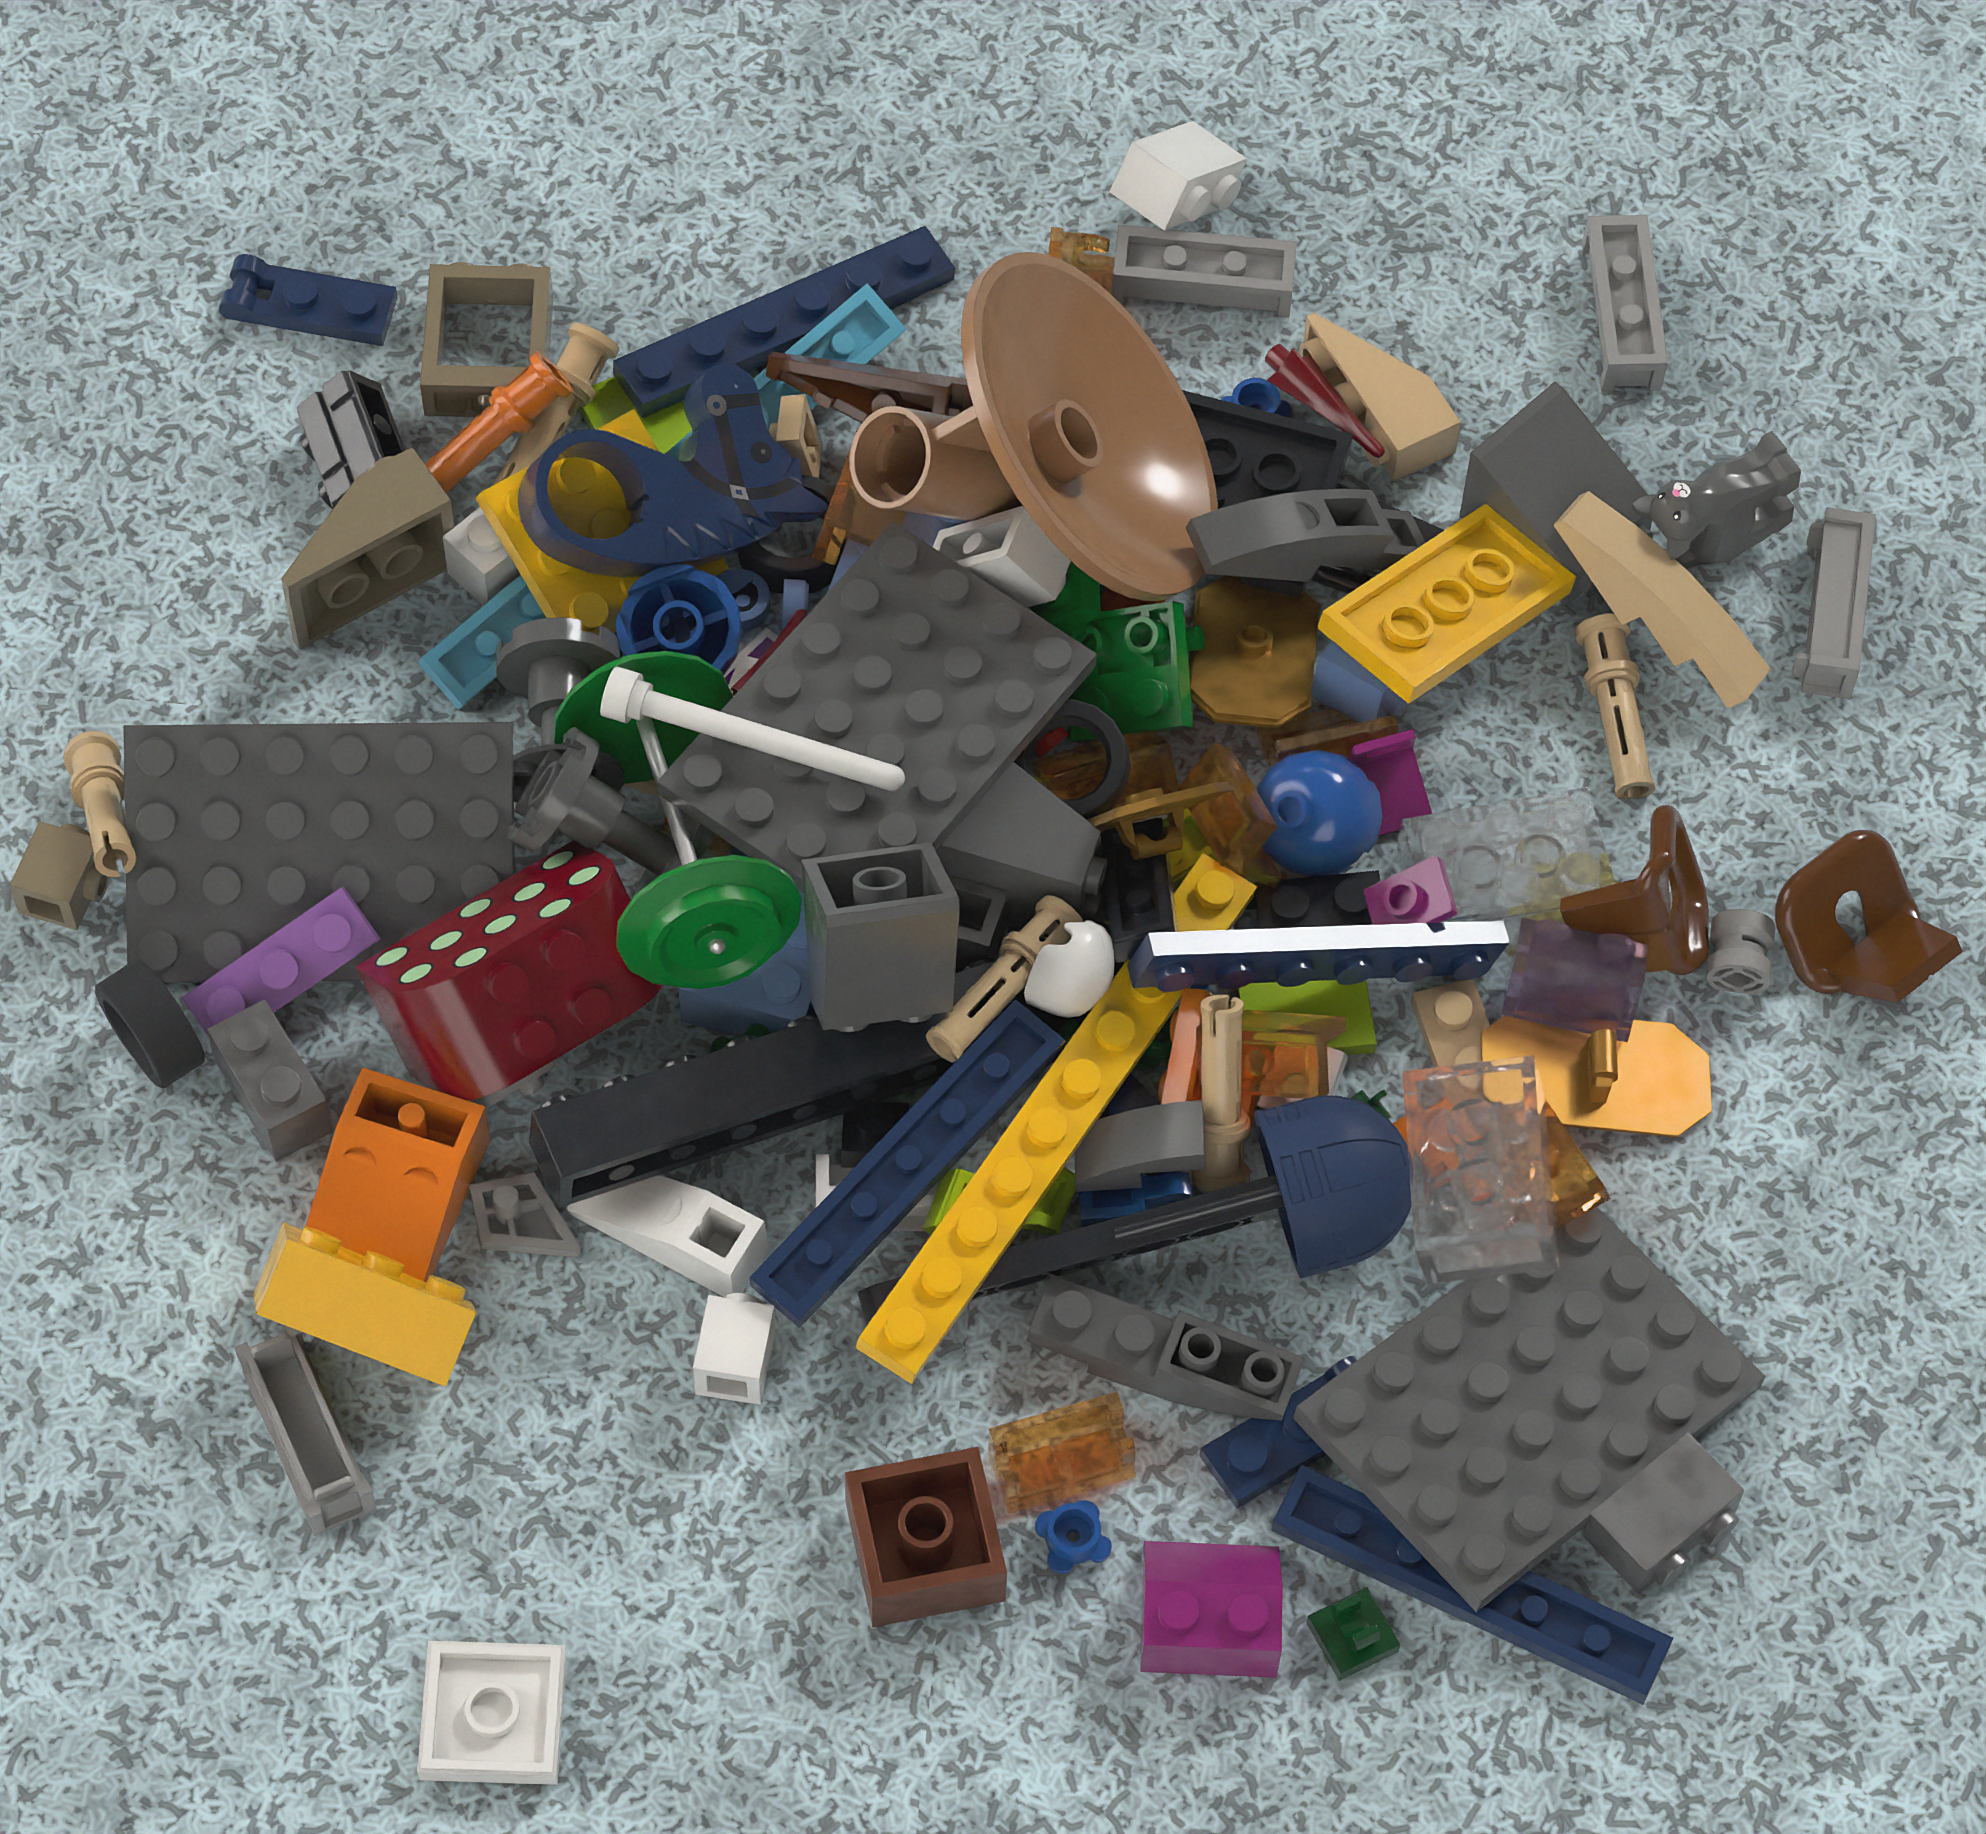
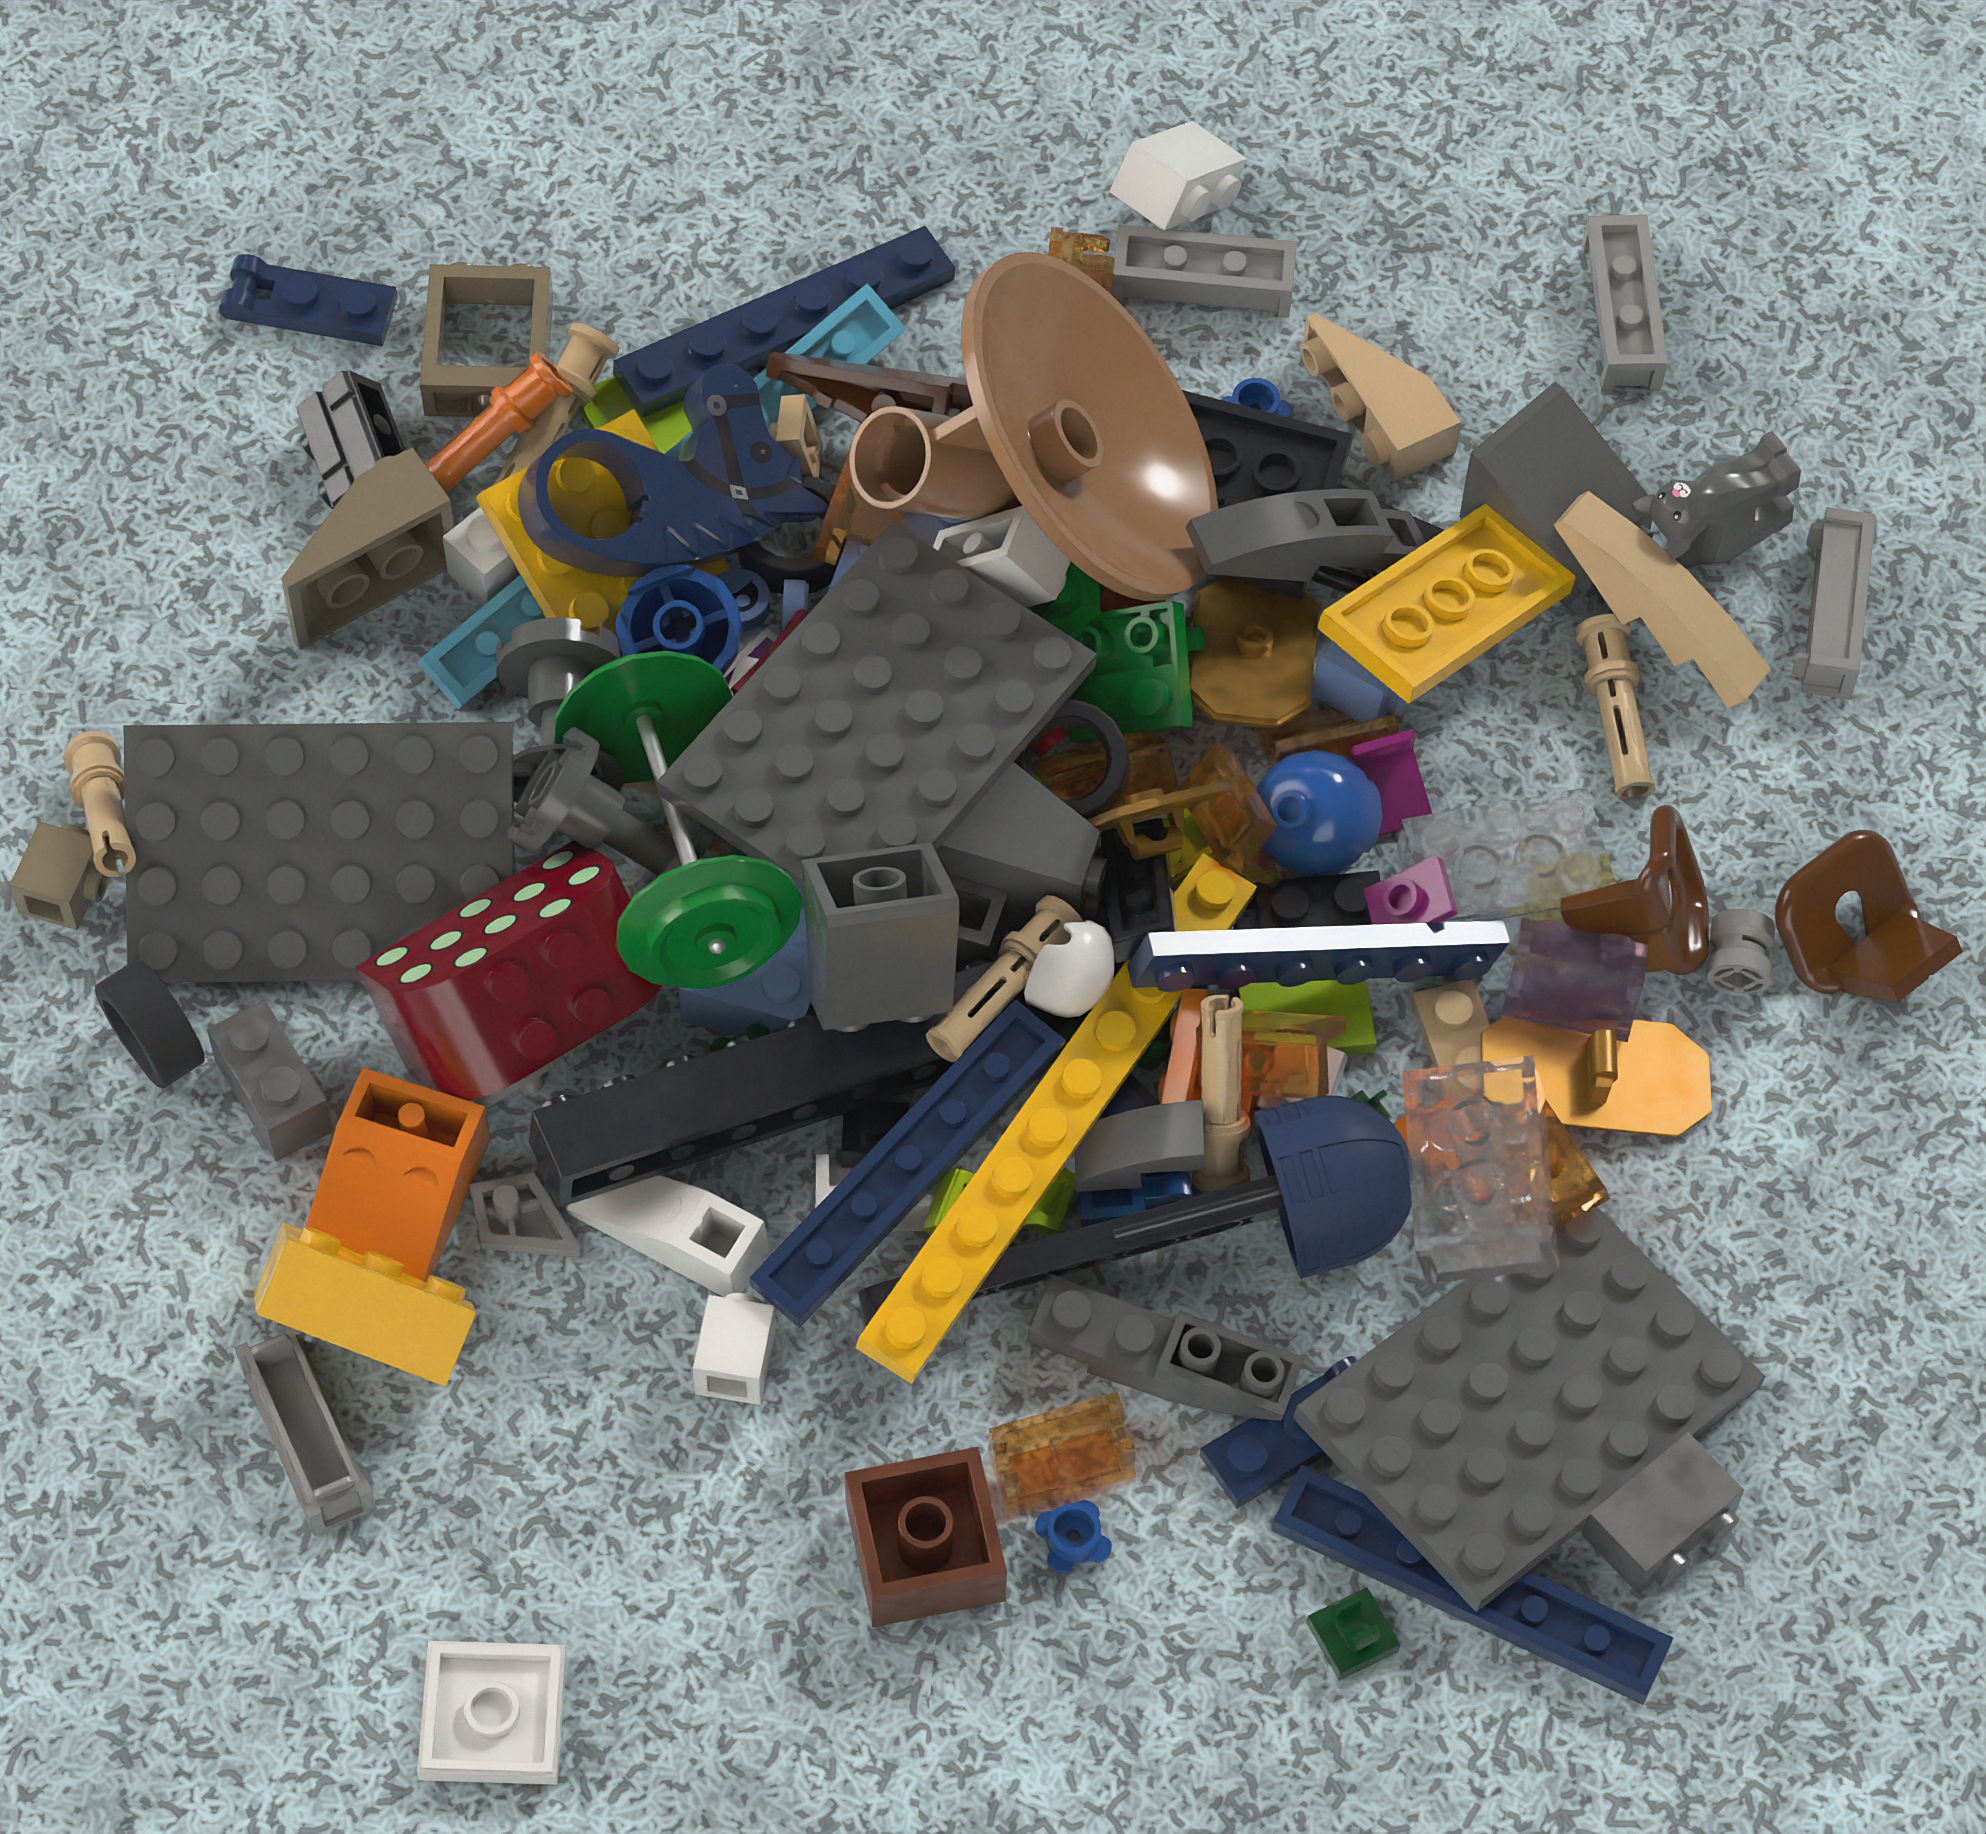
medium lavender plate [182,886,380,1037] -> none
white piece [600,666,905,791] -> none
magenta slope [1140,1541,1283,1678] -> none
dark red piece [1265,344,1385,458] -> none

